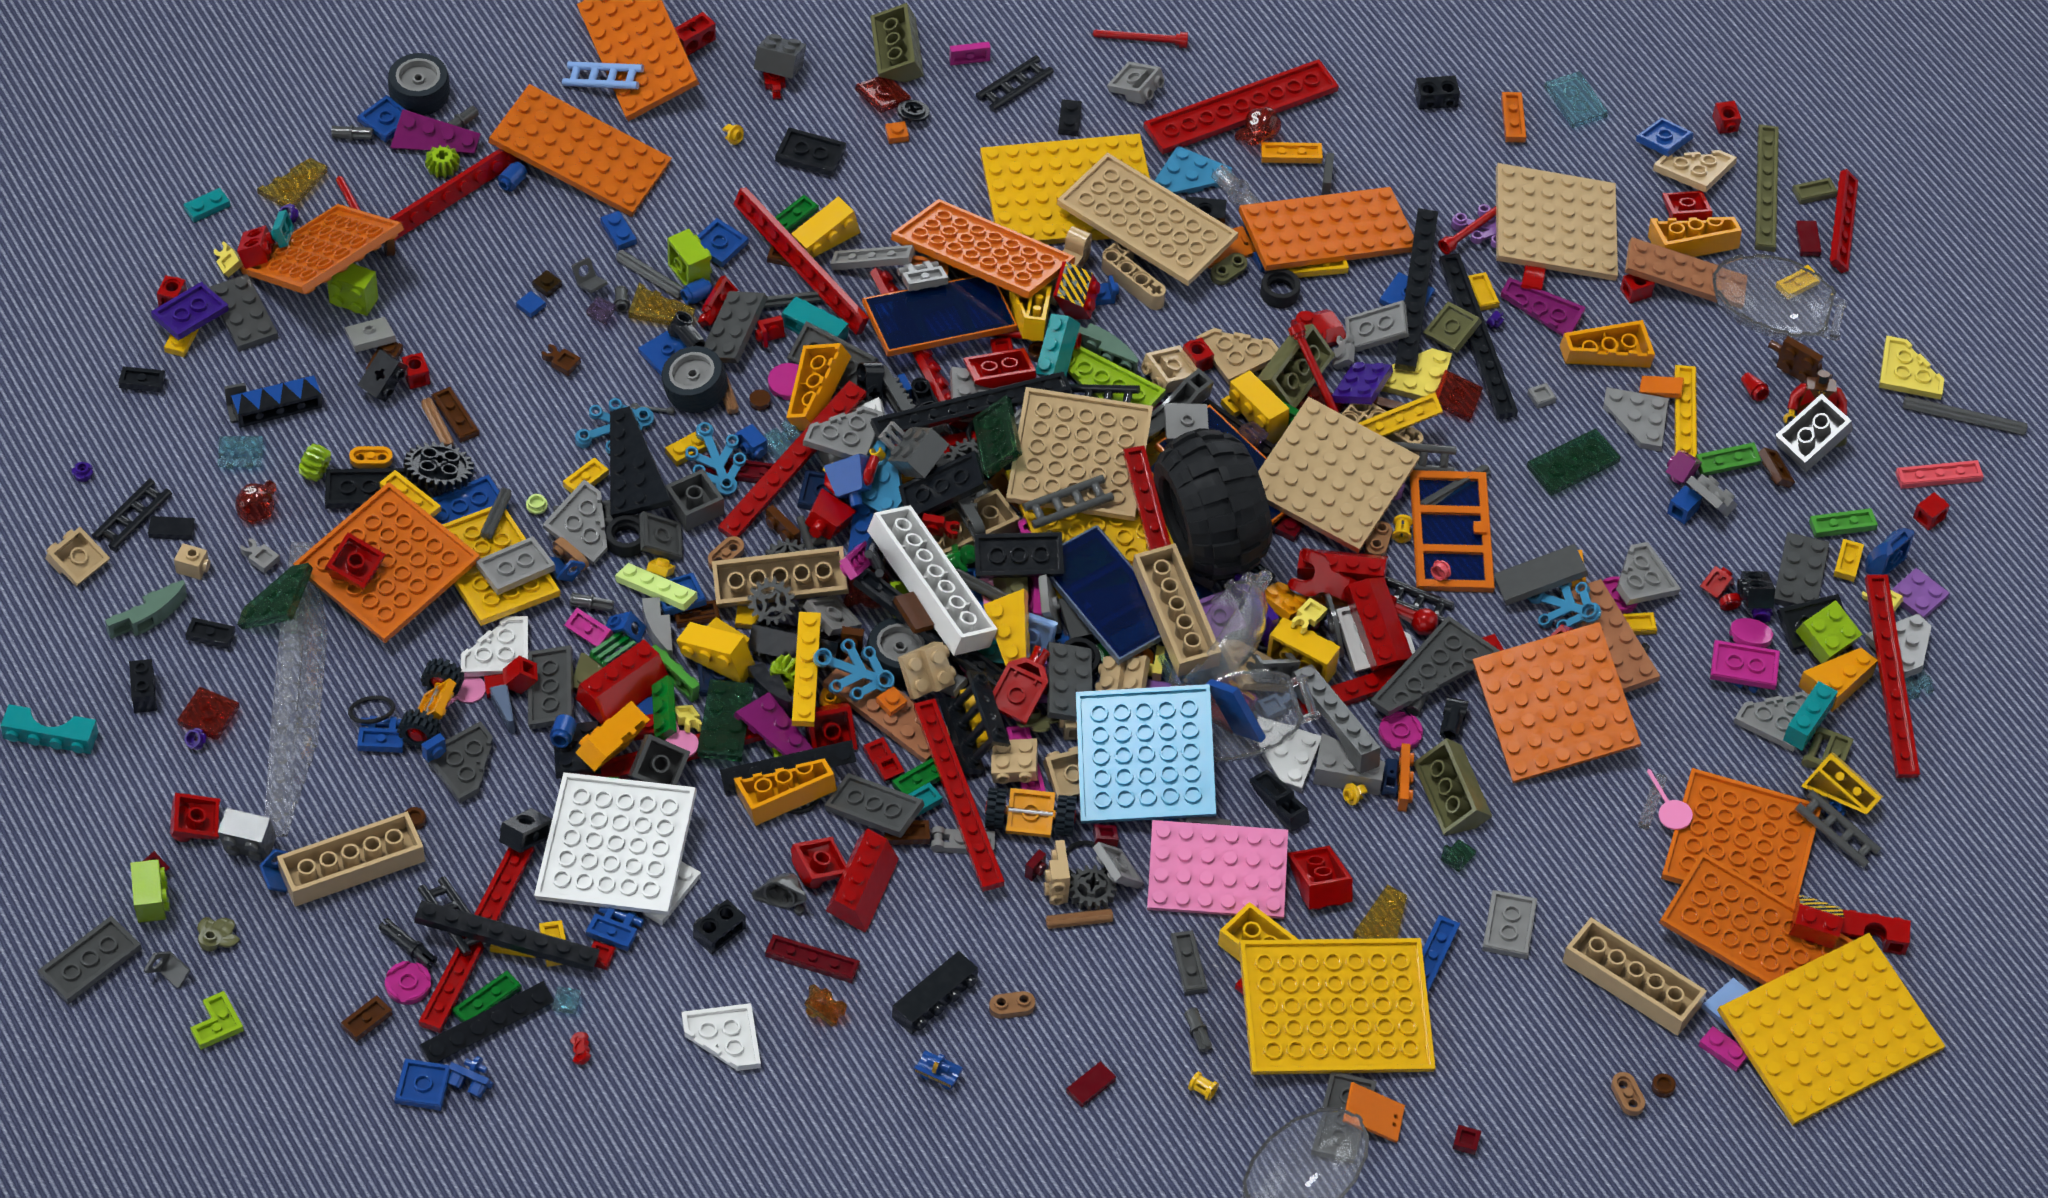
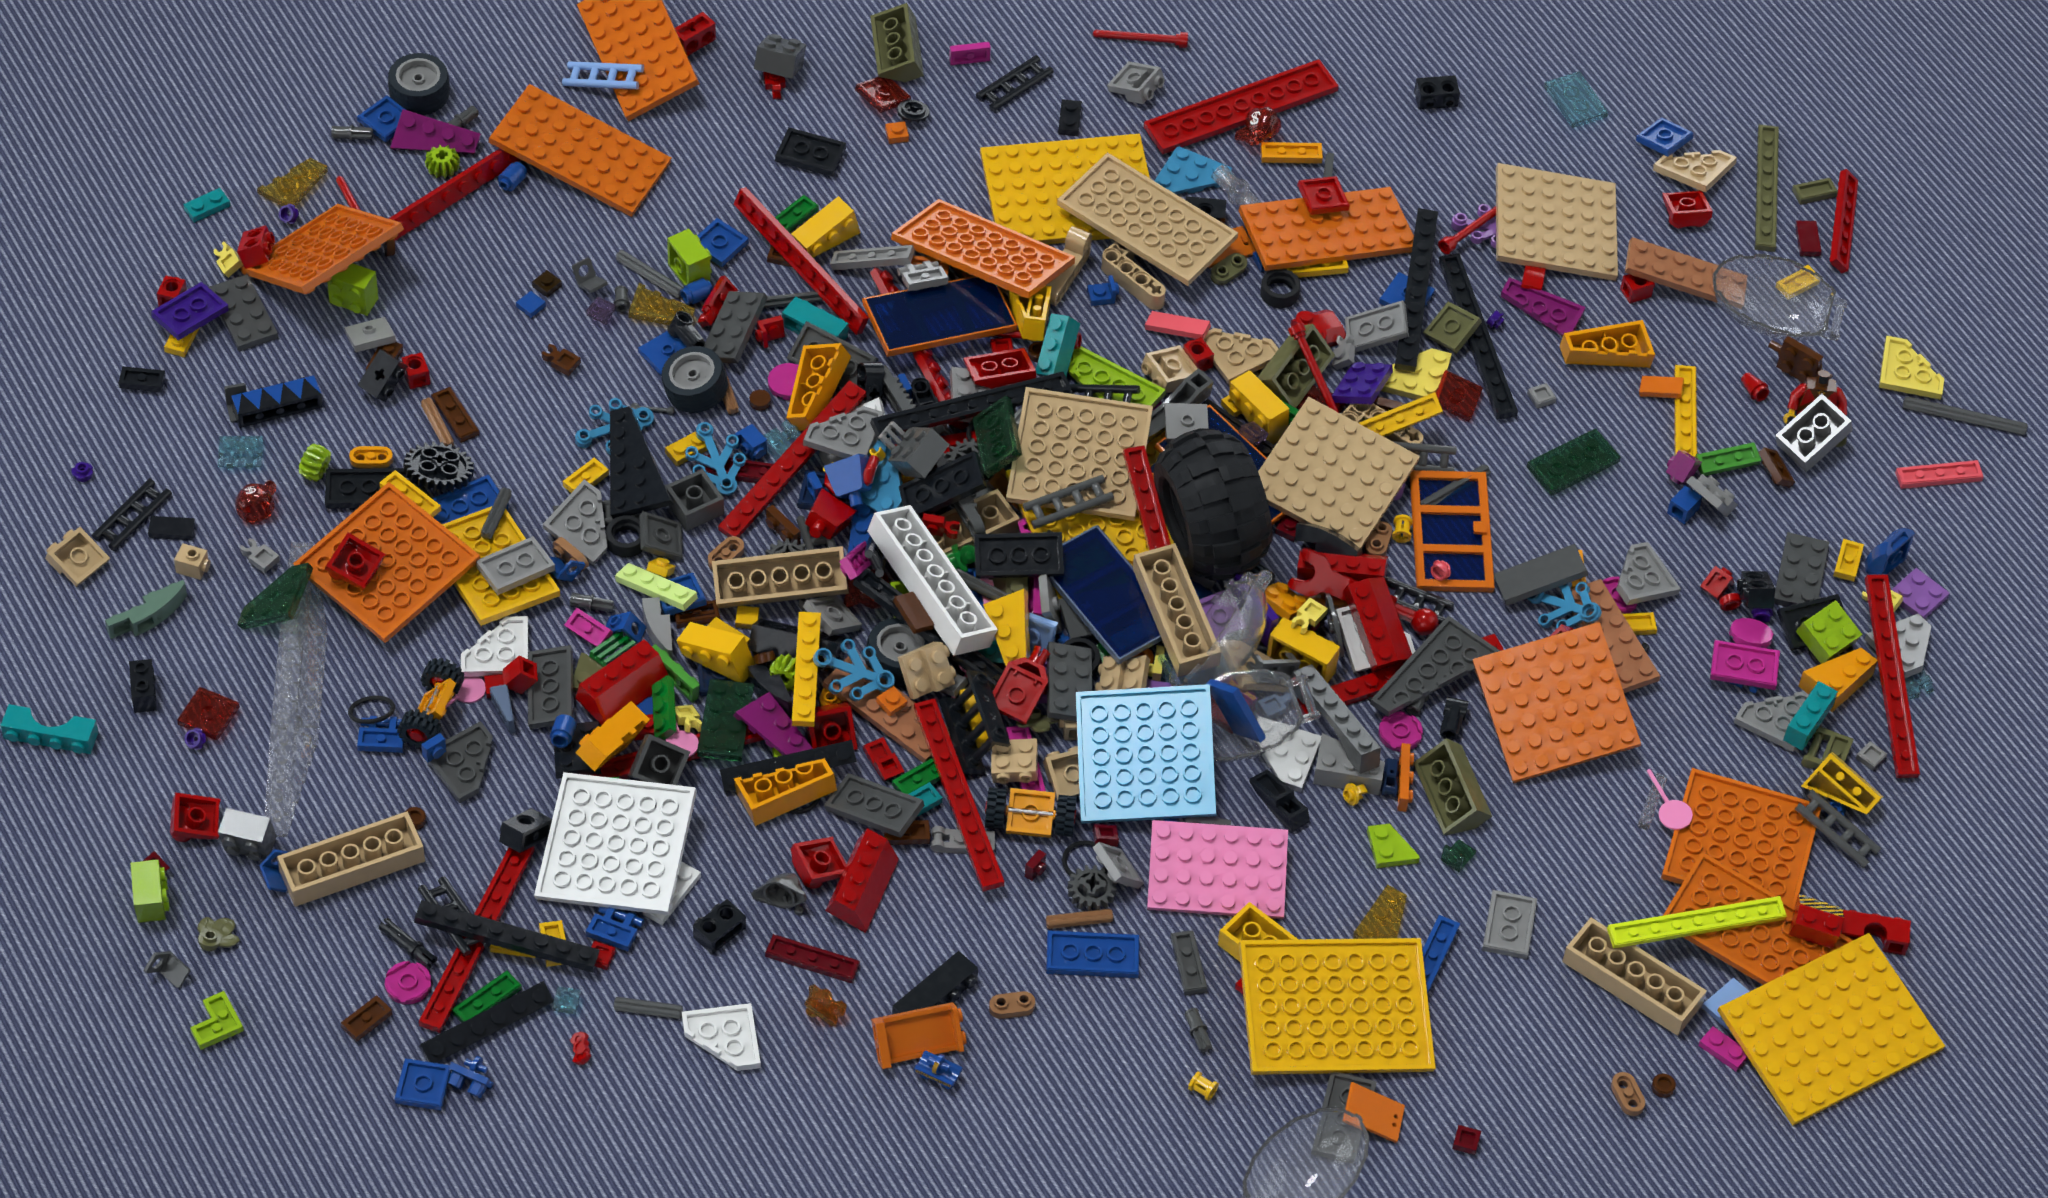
dark grey plate [38,916,142,1004] -> none
black plate [185,617,236,649] -> none
teal plate [271,210,294,248] -> none
yellowish green plate [526,494,548,515] -> none
blue plate [600,211,637,251] -> none
yellow plate [722,124,744,145] -> none
dark grey gear [748,577,795,625] -> none
reddish brown plate [840,626,864,660] -> none
tan plate [1044,840,1070,905] -> none
slope [1053,261,1100,319] -> none
dark red tile [1066,1061,1116,1107] -> none
sand green slope [1078,323,1139,374] -> none
red slope [1287,845,1353,909] -> none
yellow tile [1468,272,1500,311] -> none
orange plate [1501,92,1526,143] -> none
light grey plate [1603,387,1669,452] -> none
light orange wedge [1648,217,1742,257] -> none
red brick [1712,101,1741,134] -> none
bright green plate [1809,508,1878,538] -> none
red brick [1913,492,1950,531] -> none
none -> dark grey axle [614,997,683,1019]
none -> reddish brown tile [753,650,776,664]
none -> blue tile [807,471,823,501]
none -> orange panel [871,1002,967,1069]
none -> blue tile [1046,930,1139,978]
none -> coral tile [1145,311,1211,340]
none -> black slope [1295,522,1362,556]
none -> red plate [1297,176,1350,215]
none -> lime wing [1367,823,1420,868]
none -> neon yellow tile [1607,896,1787,949]
none -> light grey tile [1855,741,1888,771]

